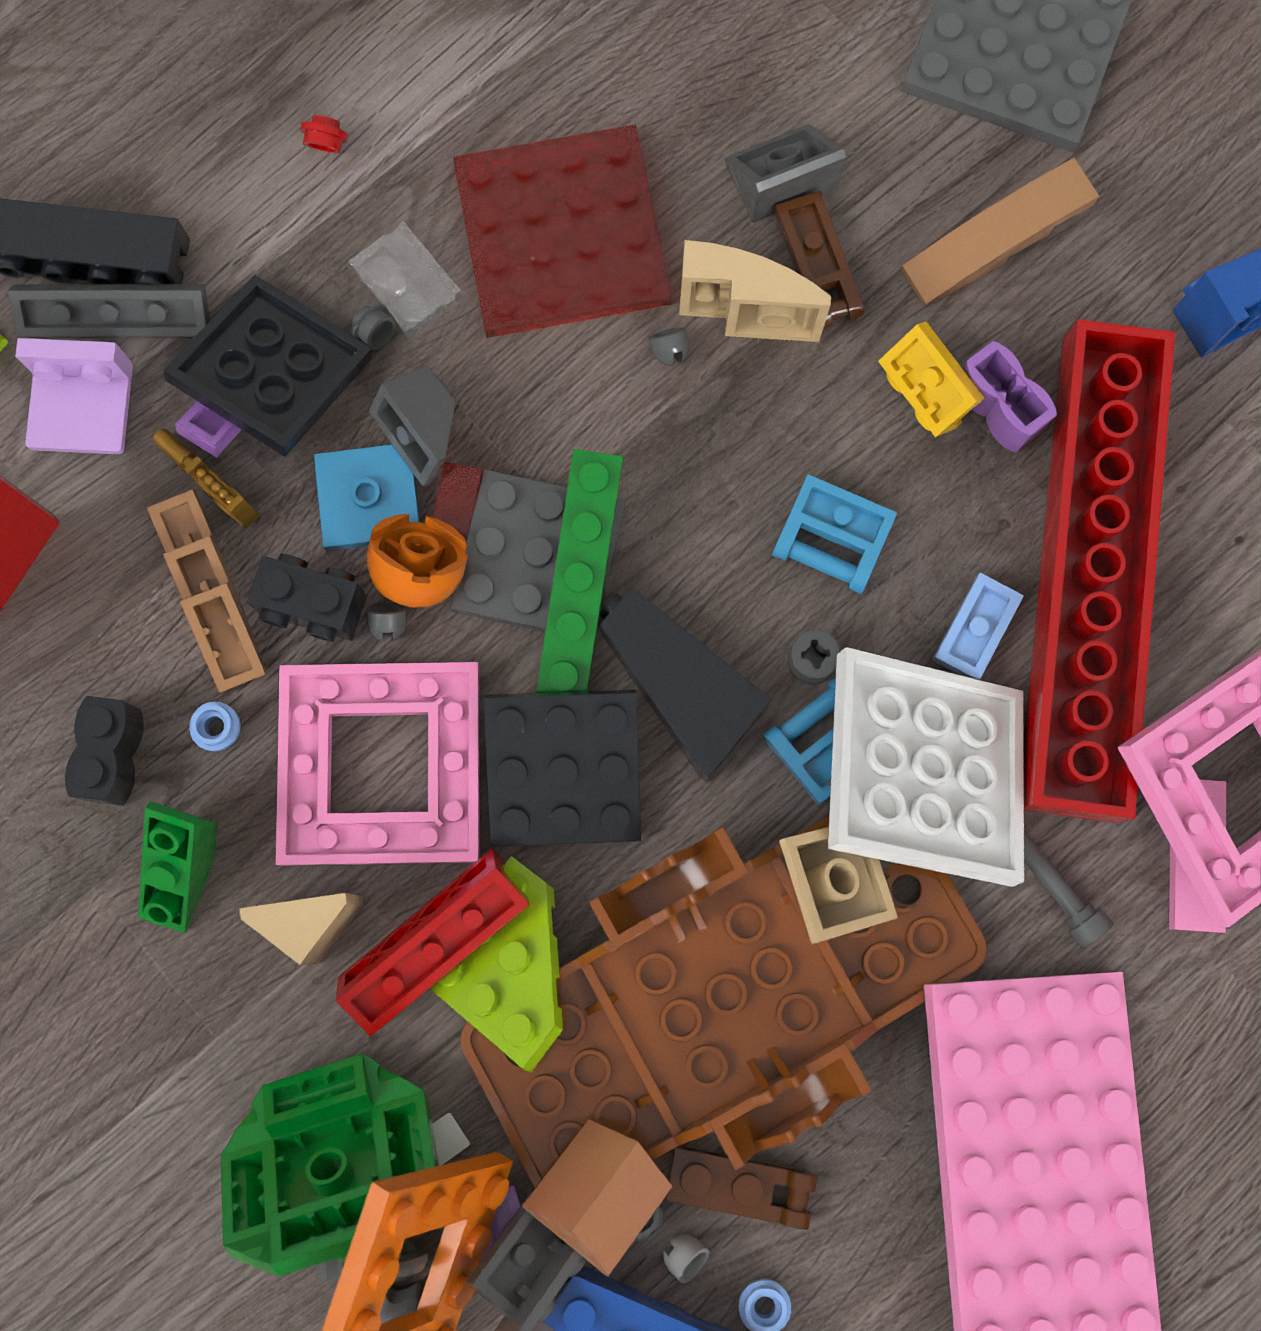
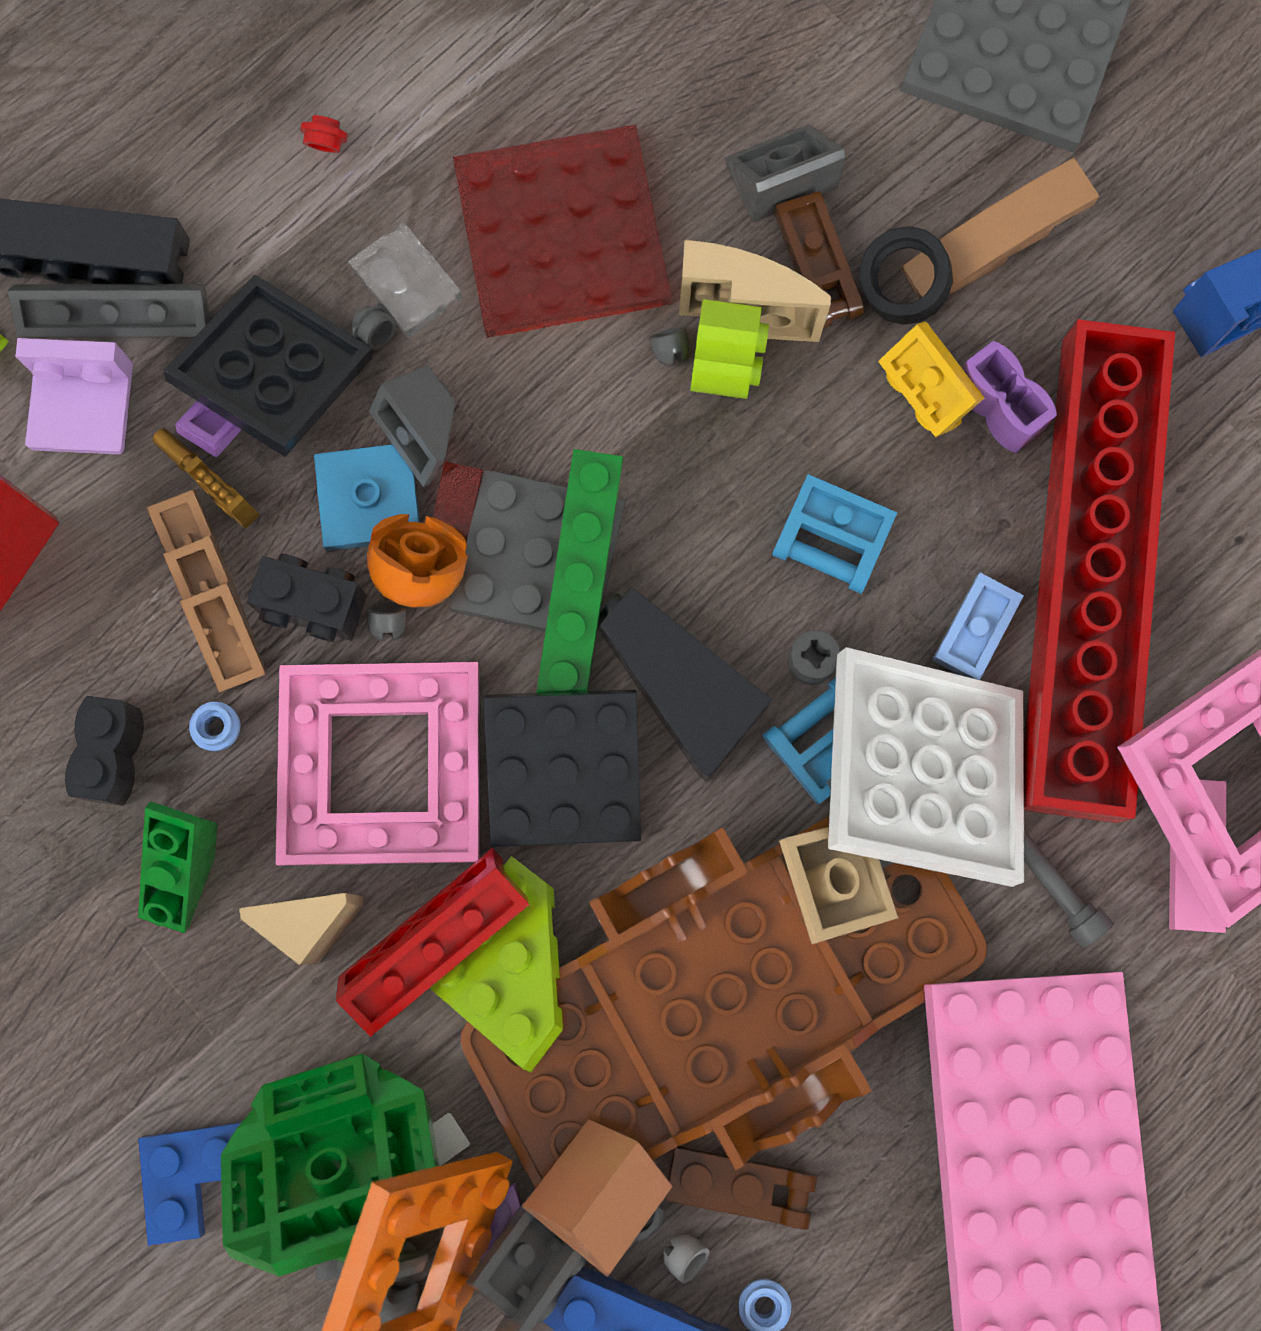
none -> blue plate [138,1122,241,1246]
none -> lime brick [690,299,769,399]
none -> black tyre [859,226,953,325]

